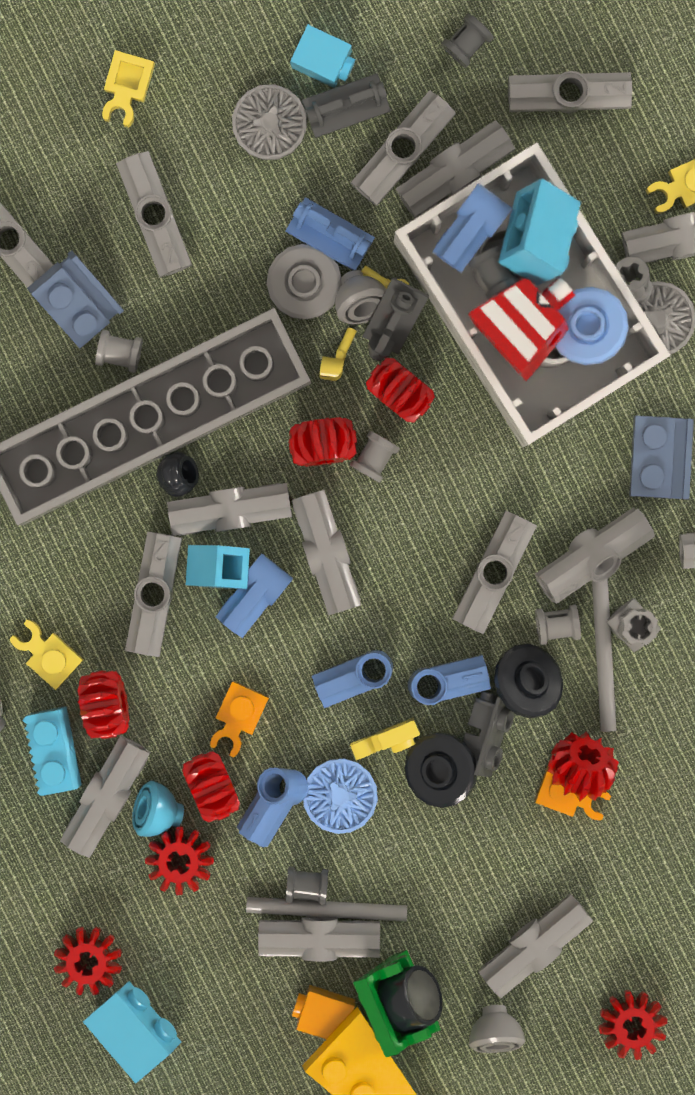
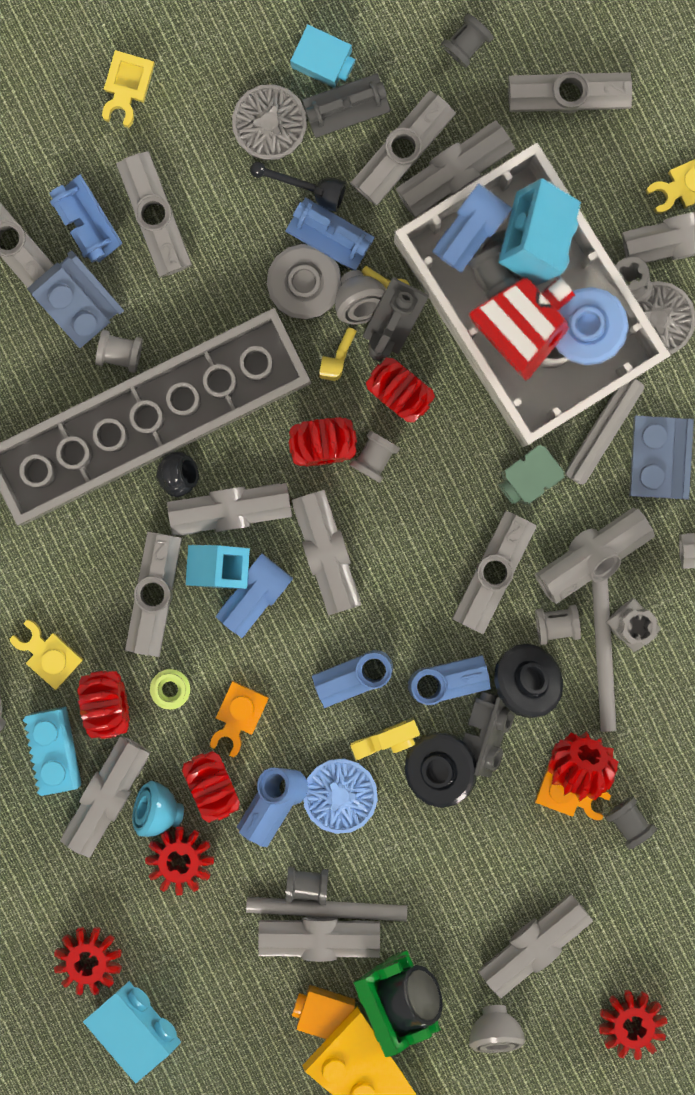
none -> medium blue hinge [49,174,123,263]
none -> yellowish green plate [150,669,190,710]
none -> black hinge [250,162,347,212]
none -> sand green brick [498,445,564,504]
none -> light grey axle [565,378,644,485]
none -> dark grey bush [604,796,657,850]

